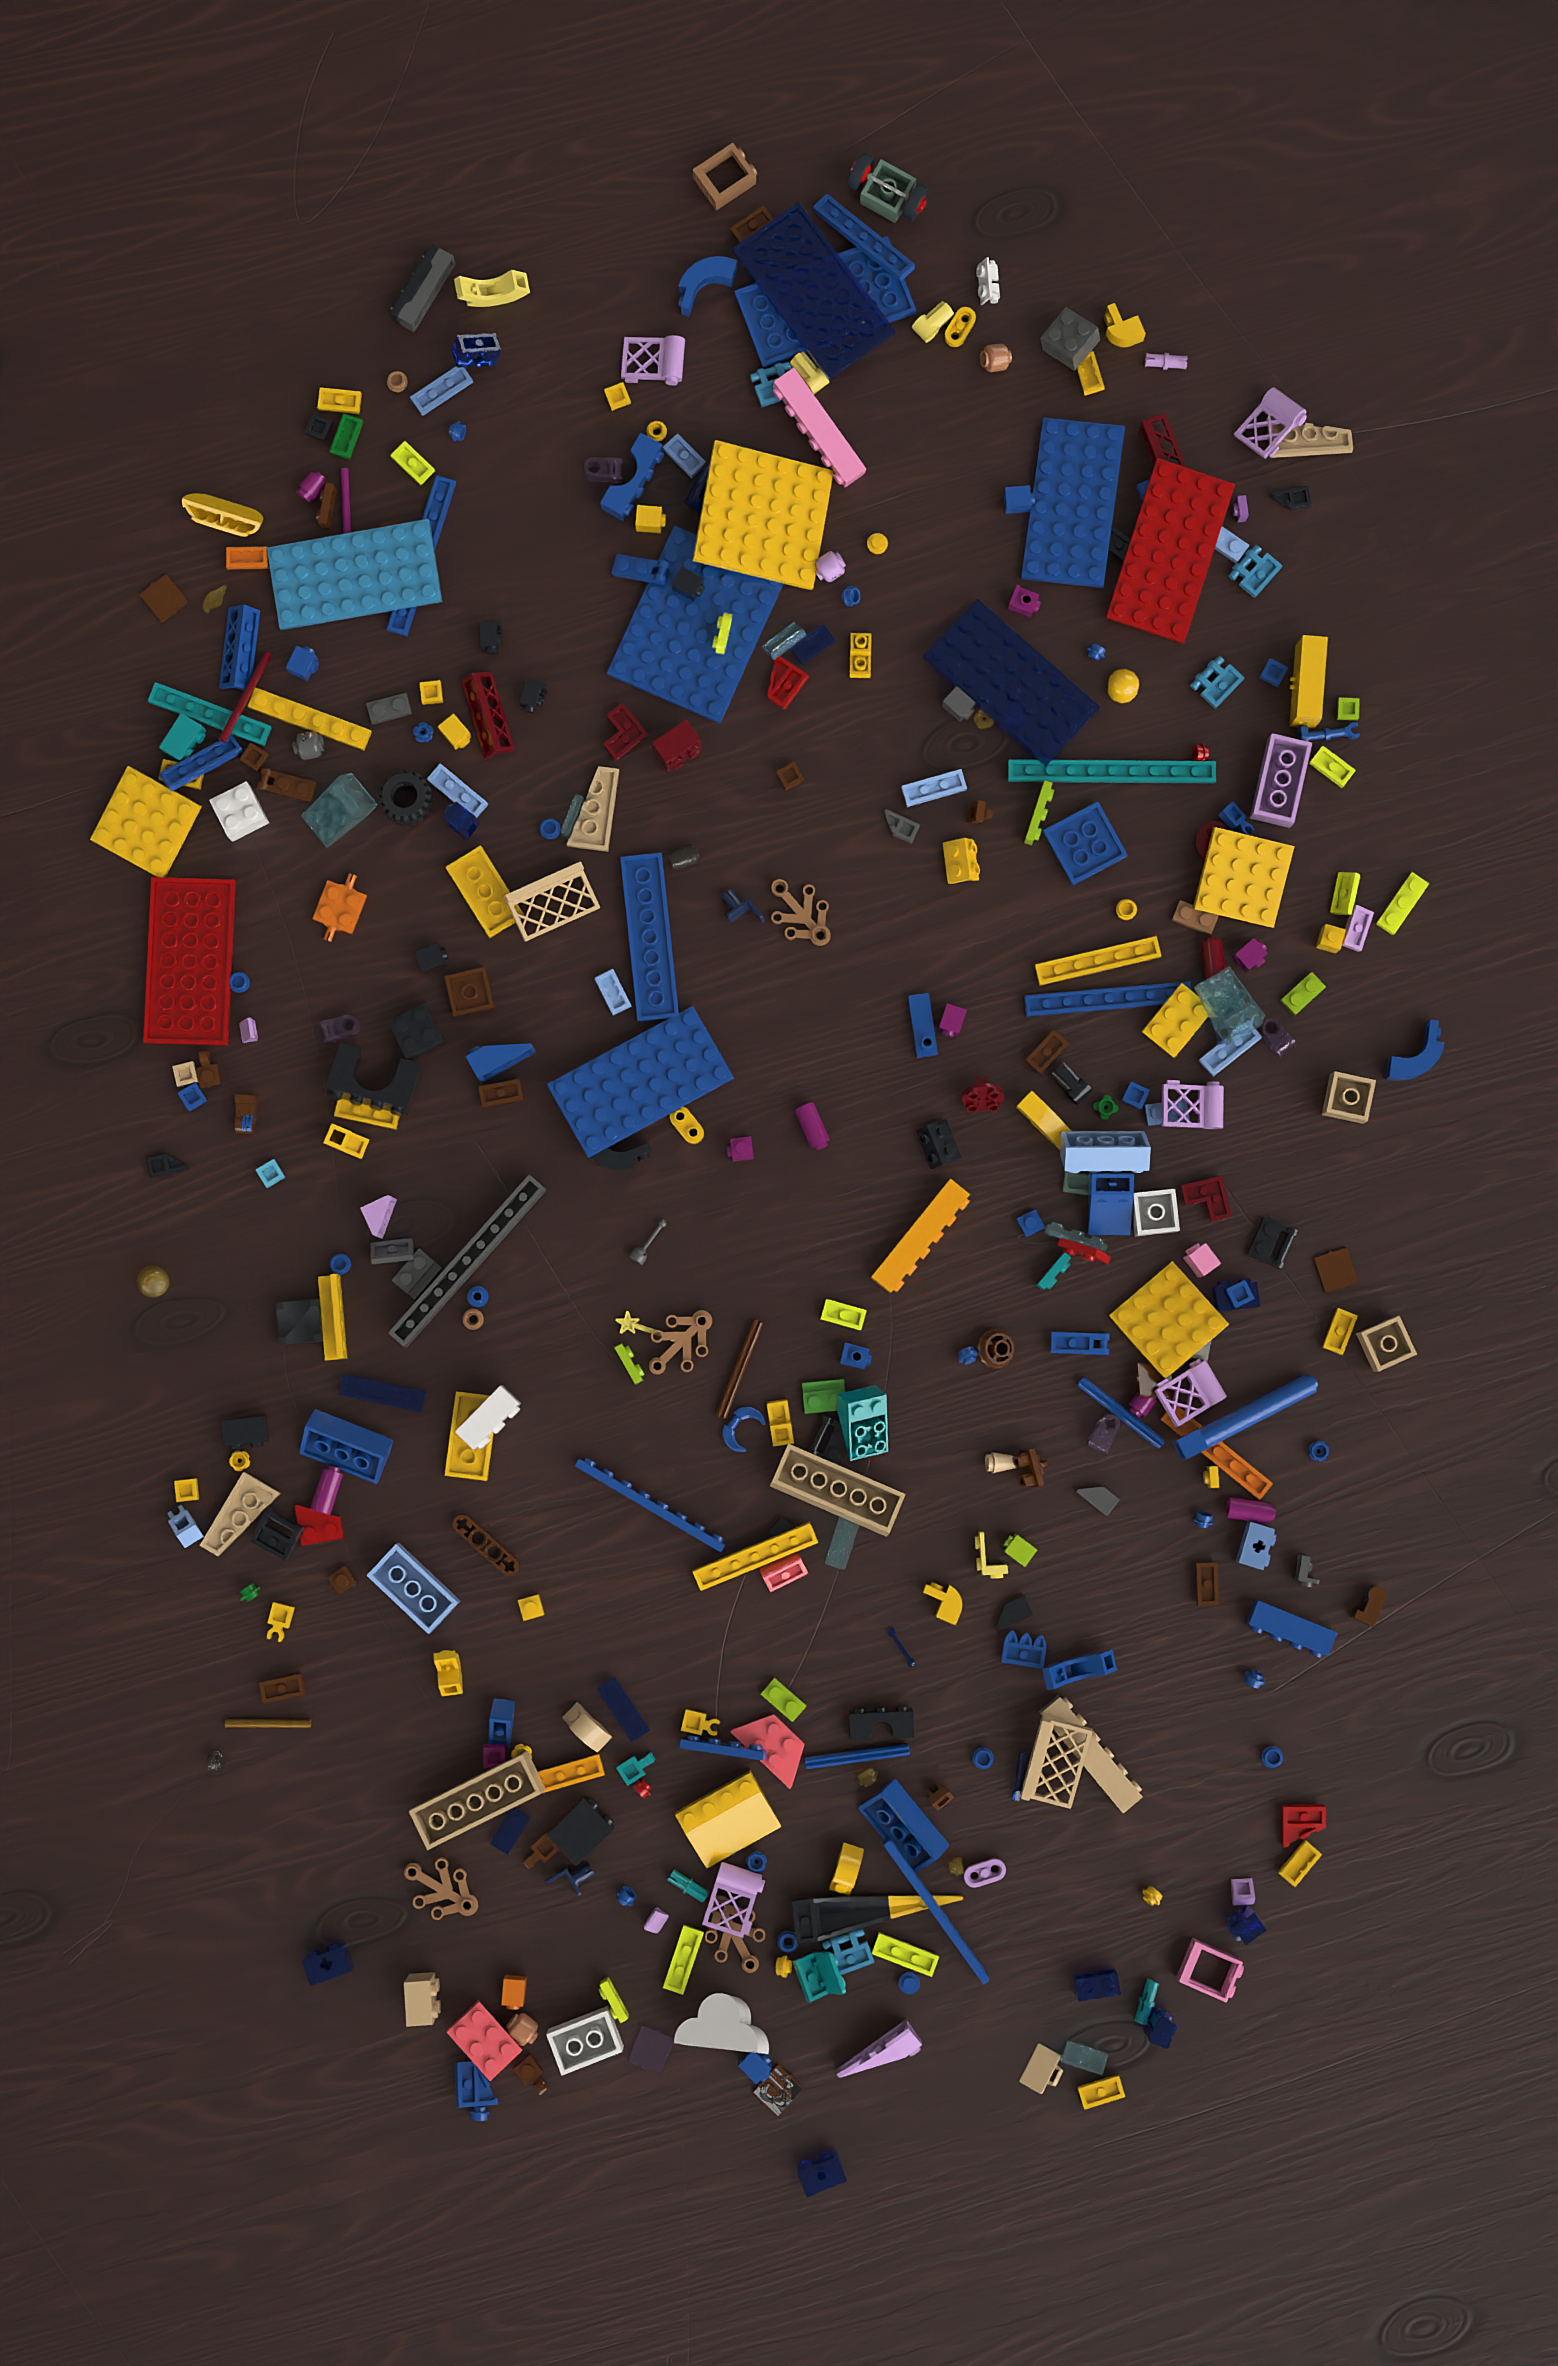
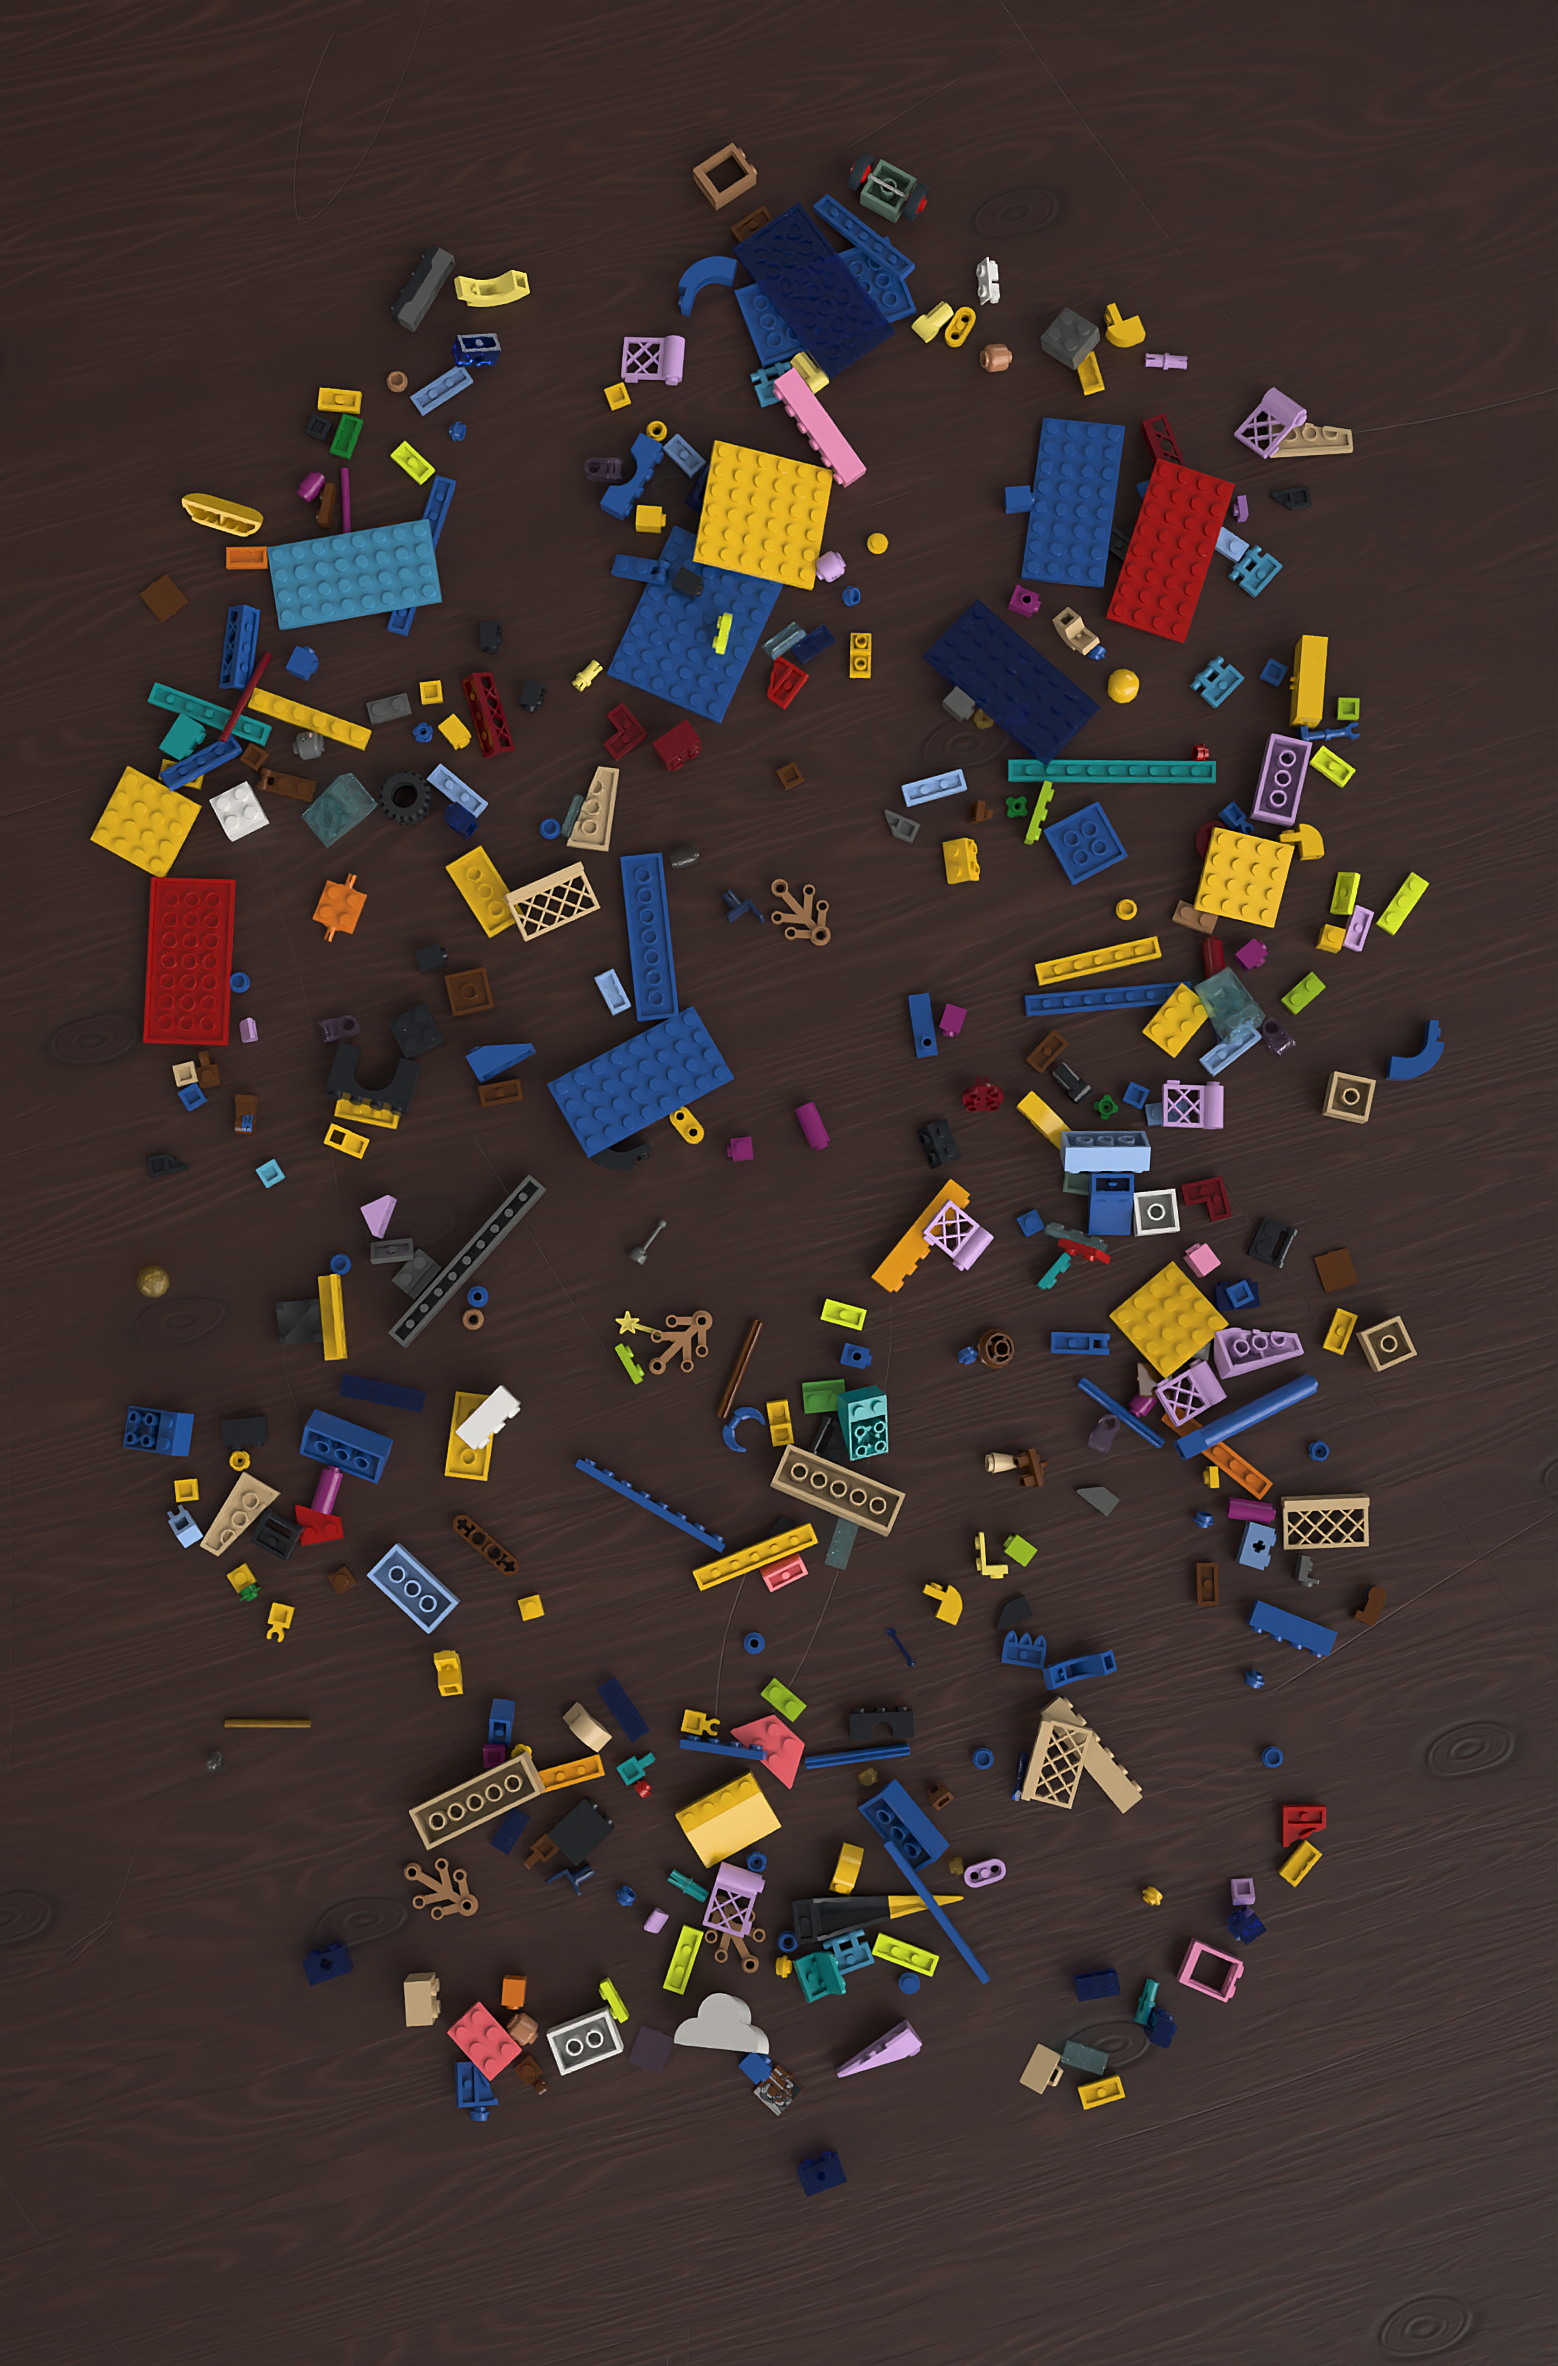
clear yellow piece [203,585,227,614] -> none
reddish brown plate [259,1673,306,1704] -> none
none -> blue slope [123,1406,194,1456]
none -> yellow plate [226,1563,257,1593]
none -> light yellow pin [572,660,602,691]
none -> blue plate [744,1632,765,1654]
none -> lavender piece [921,1199,994,1271]
none -> green plate [1006,796,1028,818]
none -> tan brick [1052,607,1100,655]
none -> lavender wedge [1214,1327,1304,1379]
none -> yellow brick [1276,824,1324,861]
none -> tan fence [1281,1493,1370,1550]

